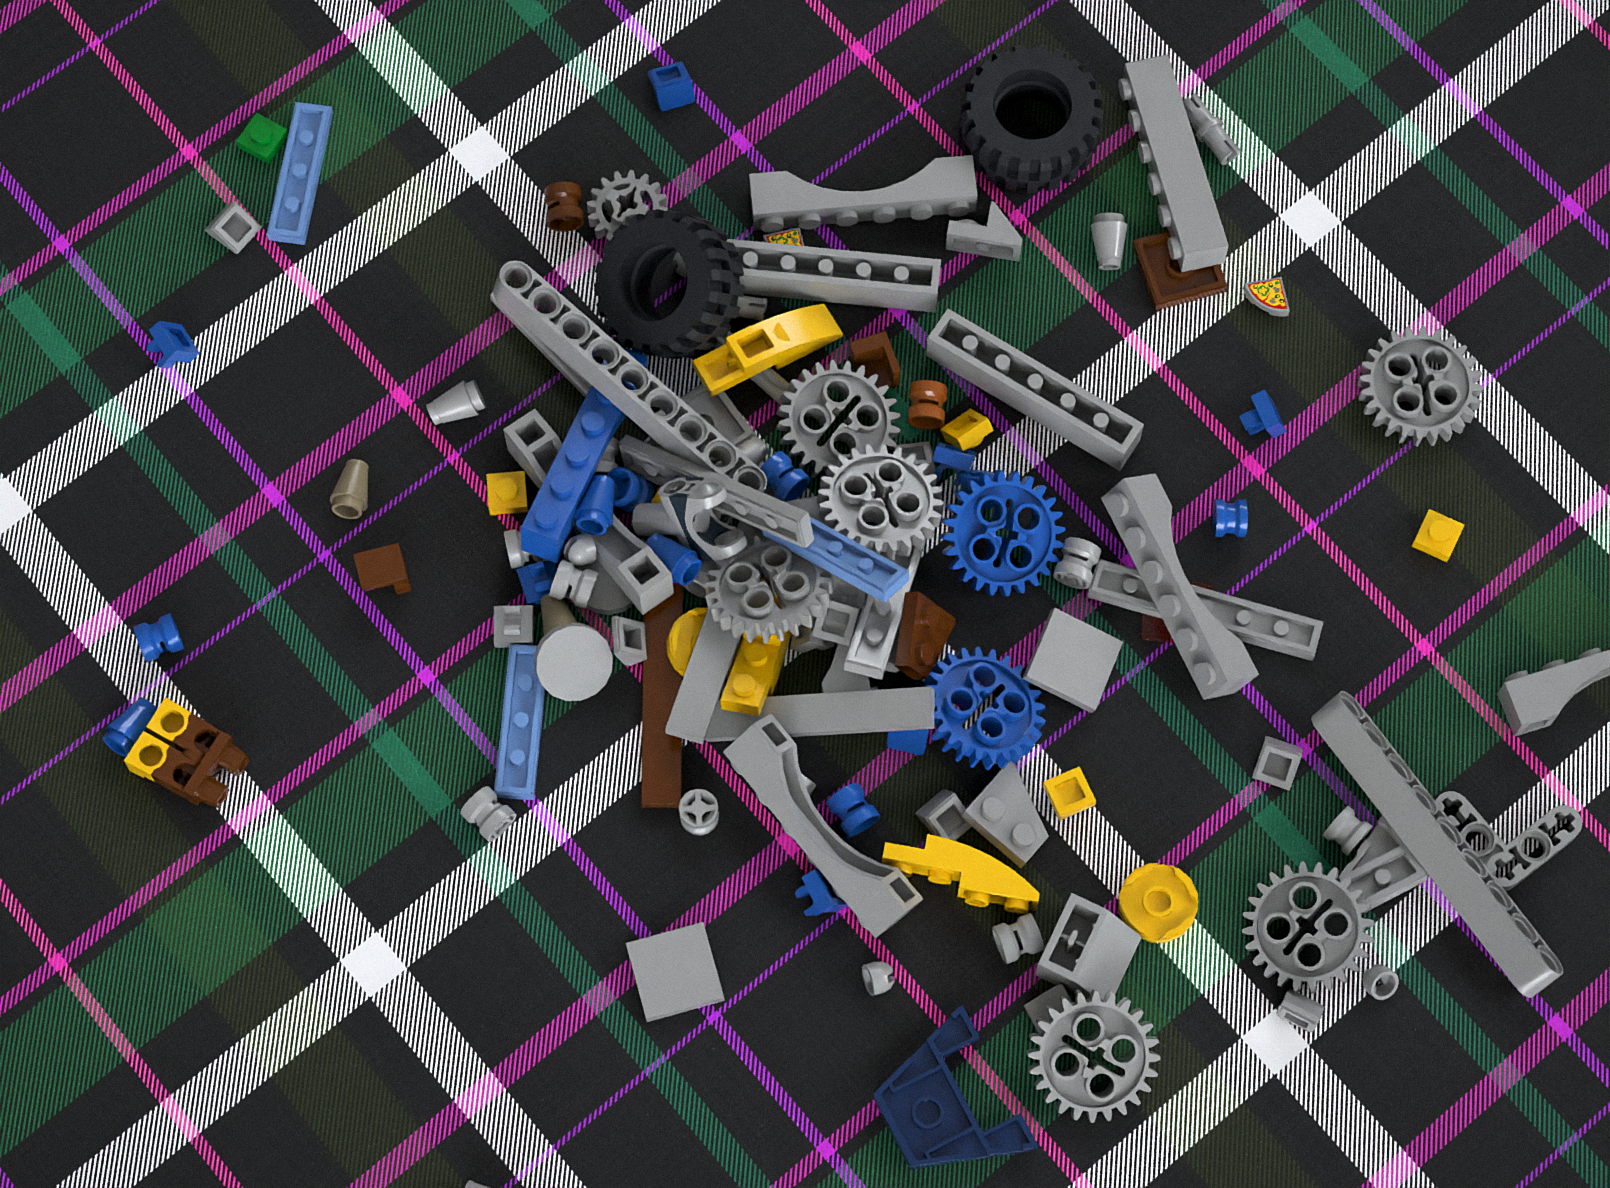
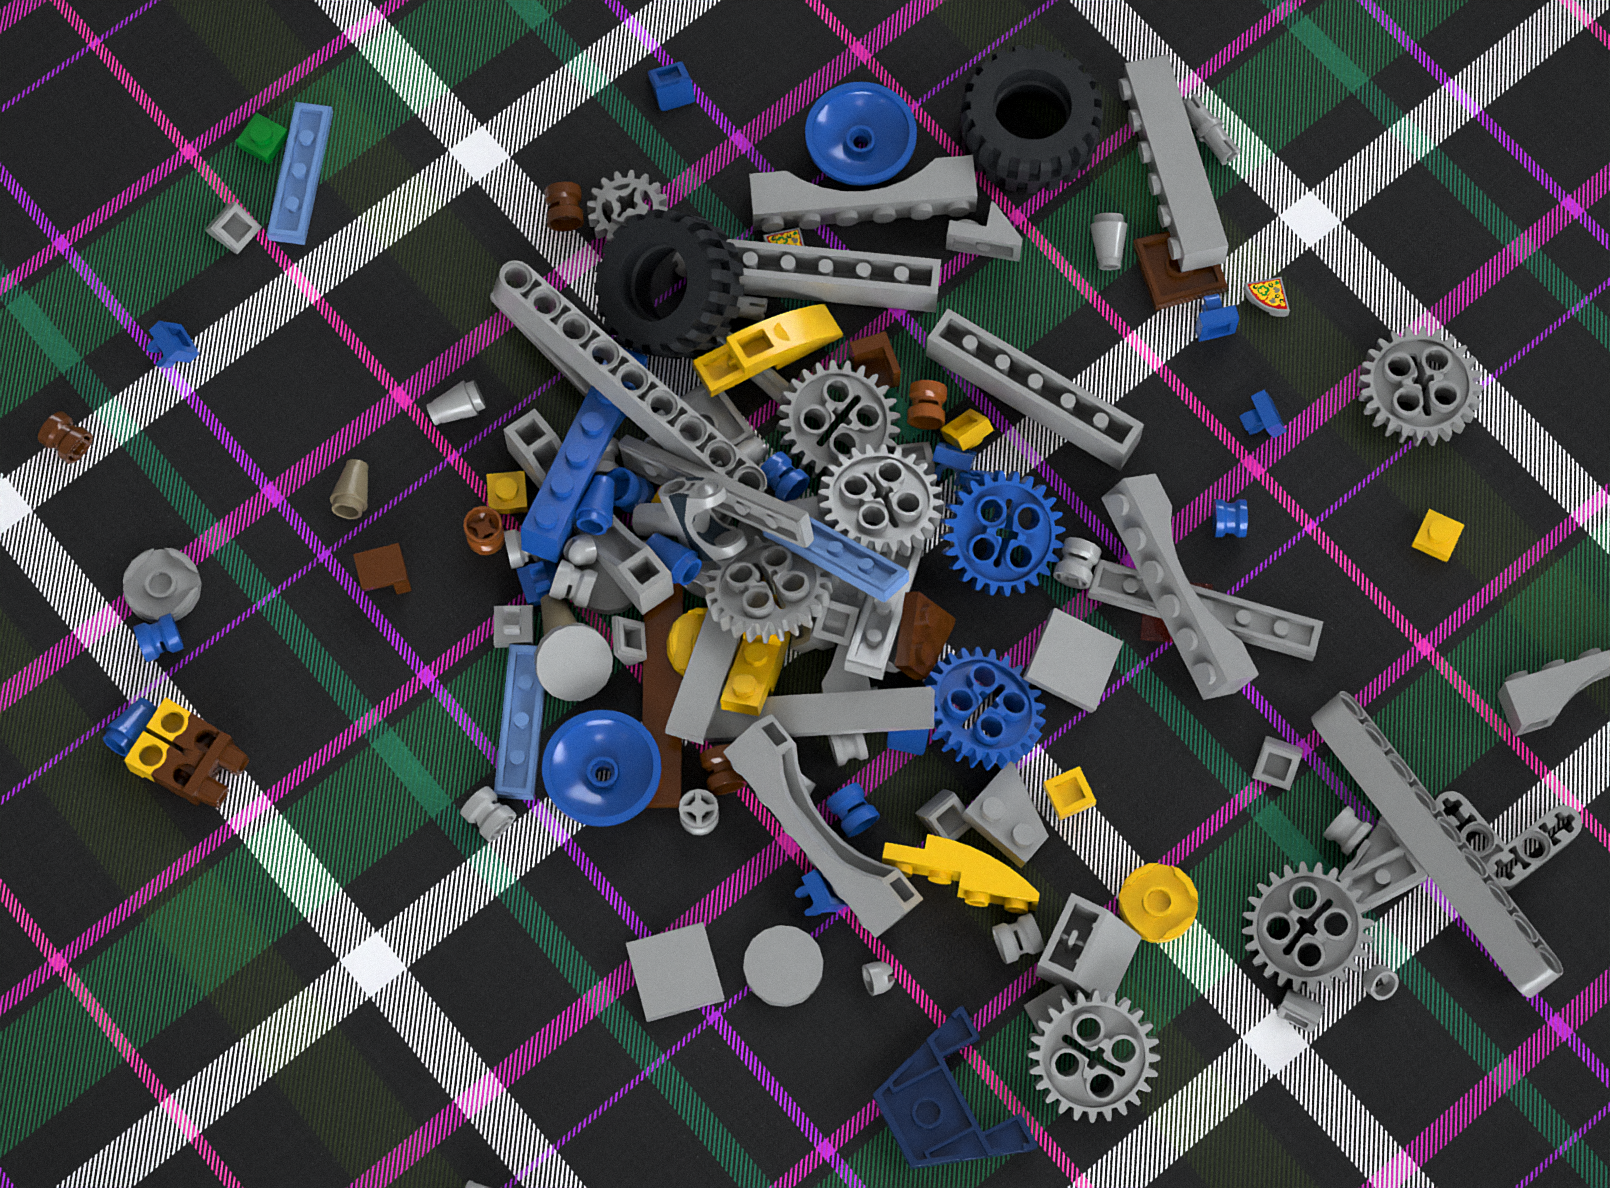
none -> reddish brown wheel [38,411,93,464]
none -> light grey tile [123,548,202,623]
none -> dark orange wheel [463,506,505,555]
none -> blue dish [542,710,662,827]
none -> reddish brown wheel [699,744,747,795]
none -> light grey tile [743,925,824,1007]
none -> blue dish [805,82,917,186]
none -> light grey wheel [827,733,868,767]
none -> blue tile [1195,293,1239,342]

